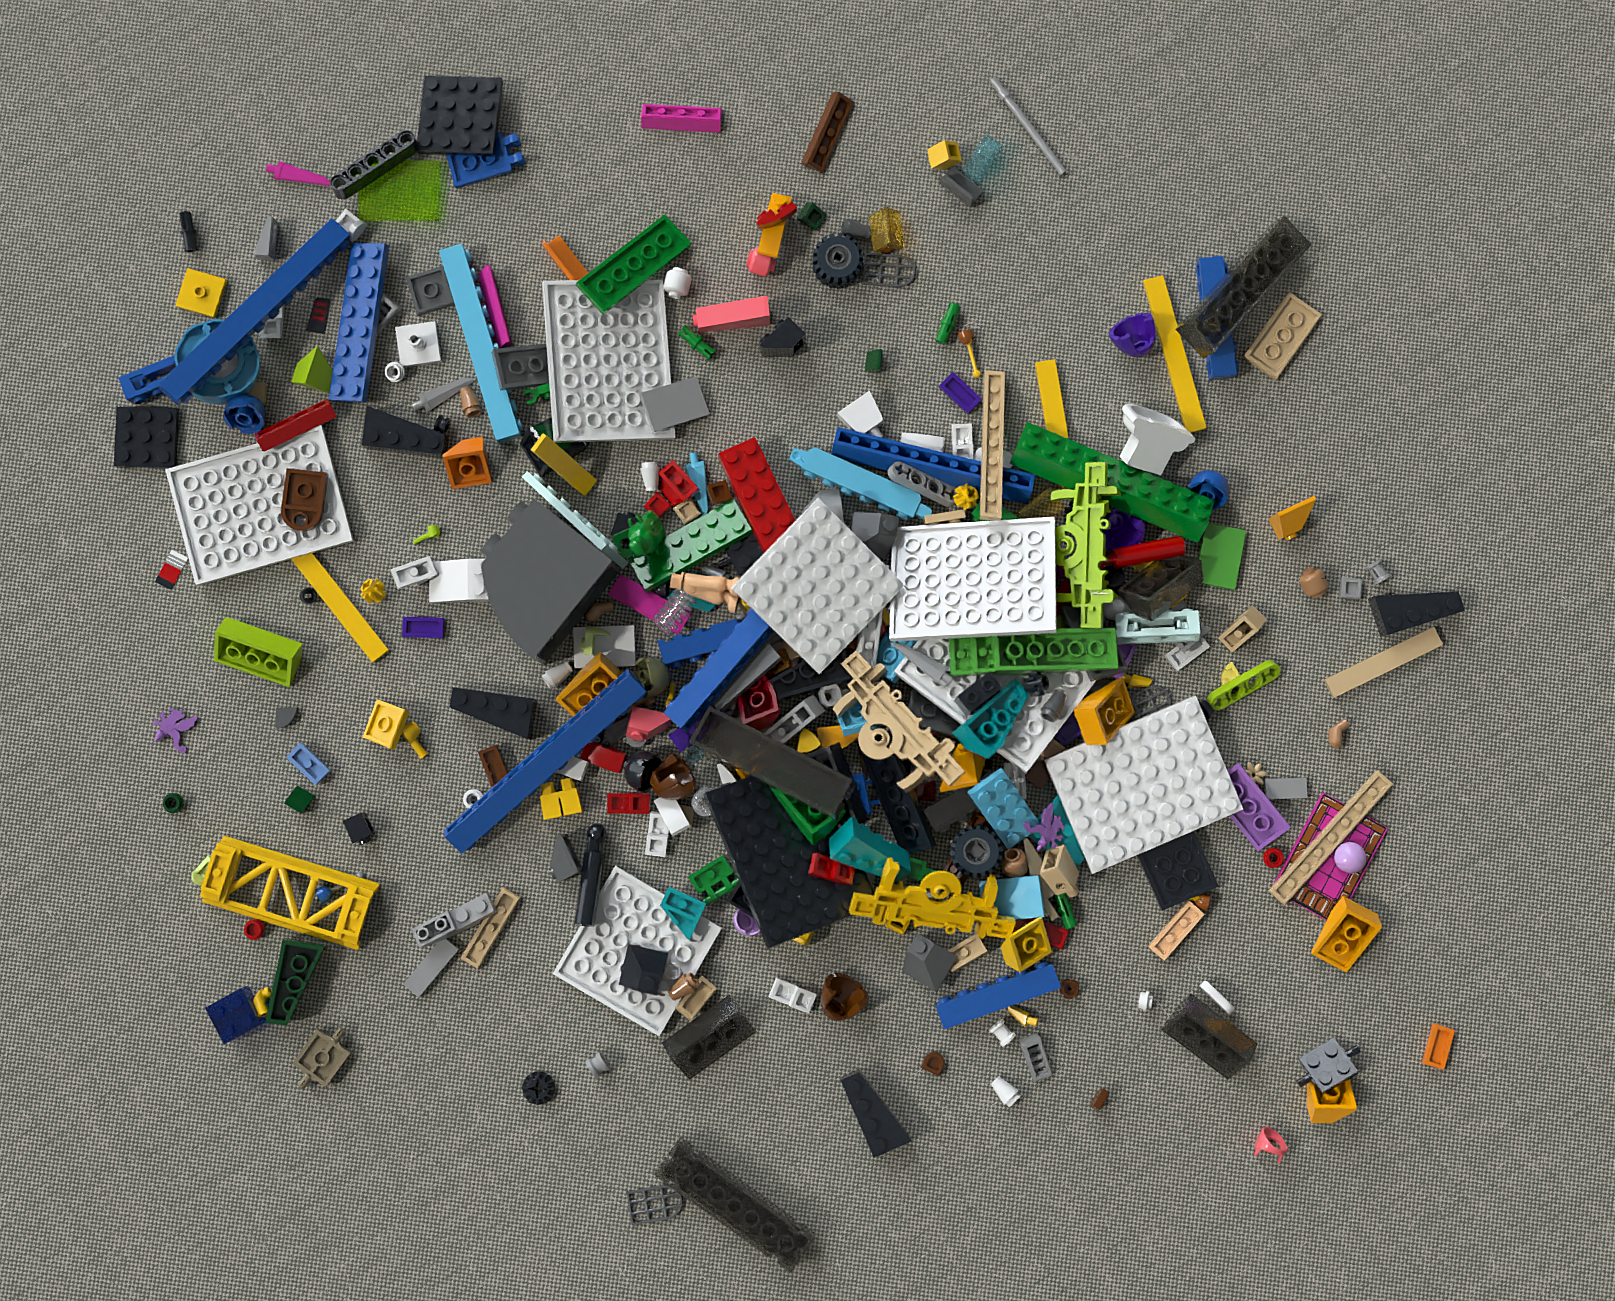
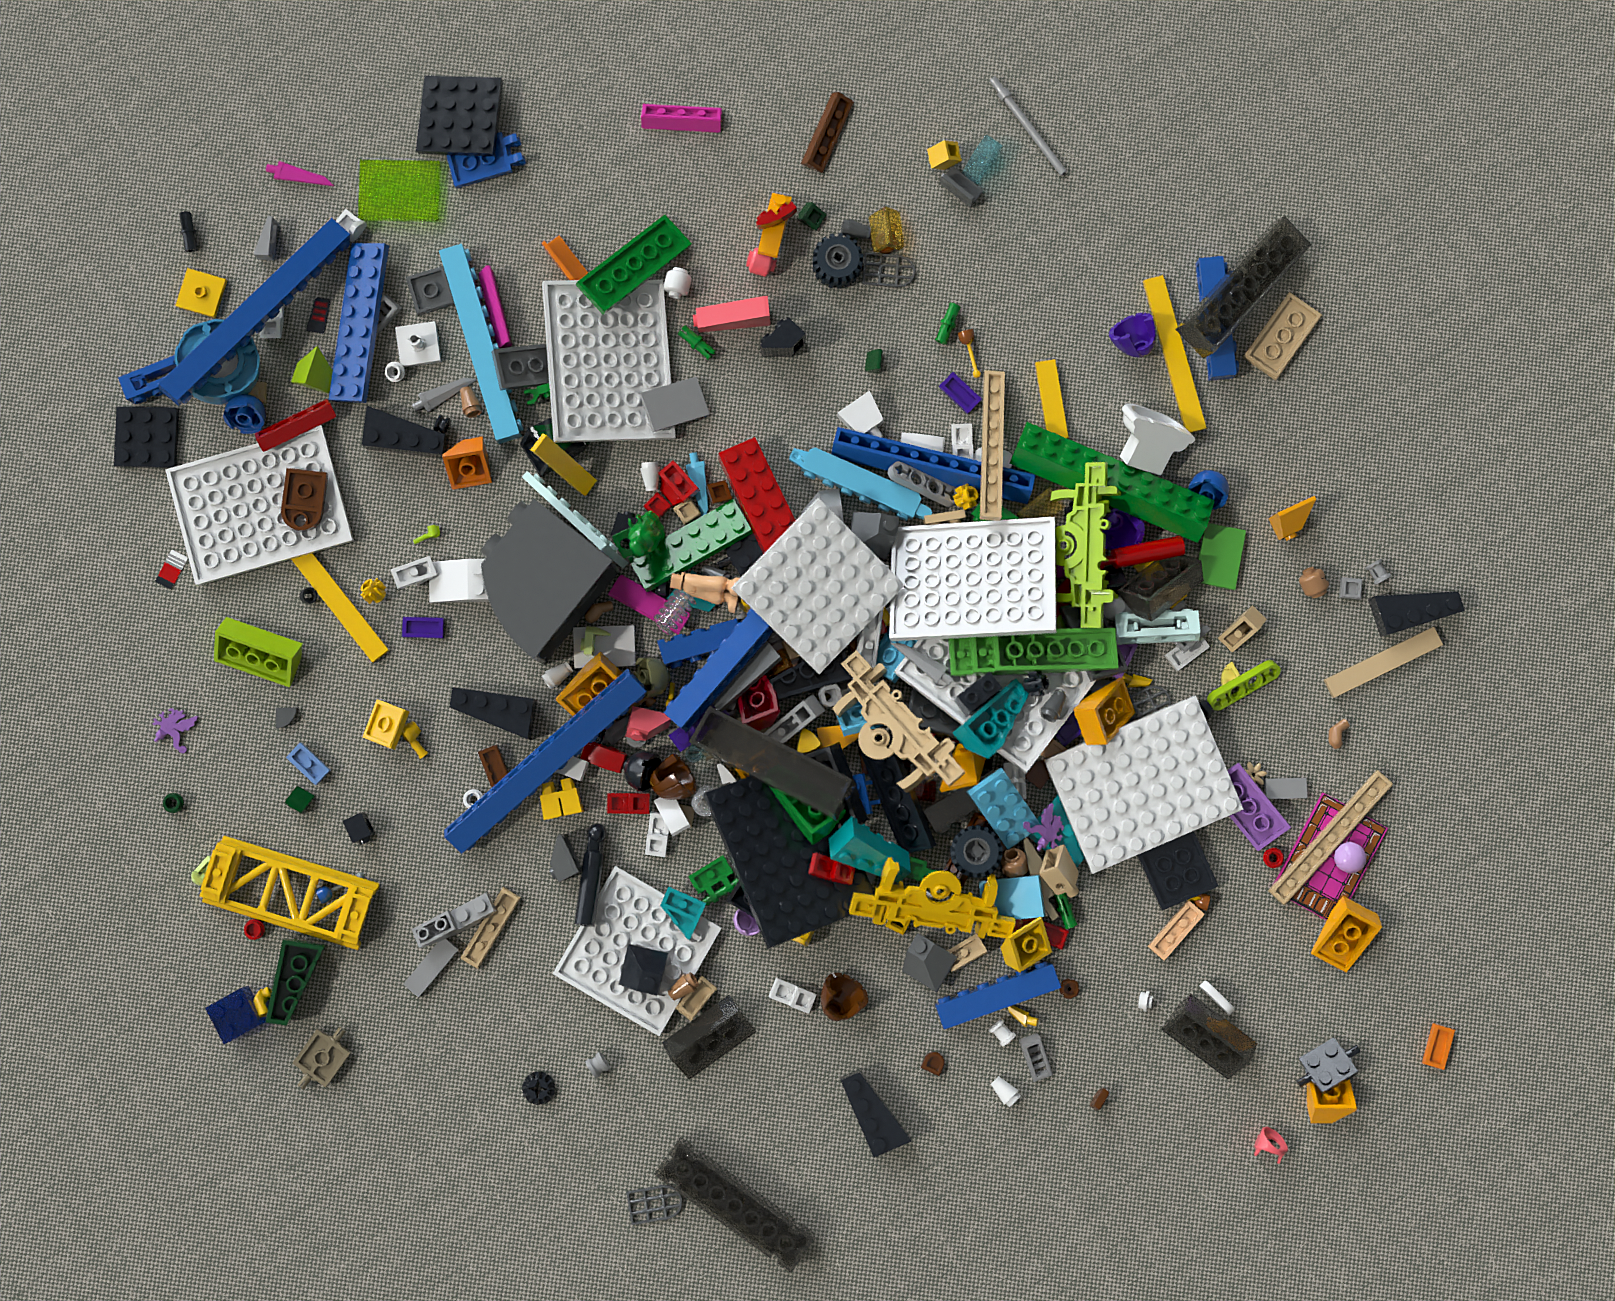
black beam [330,130,417,200] -> none

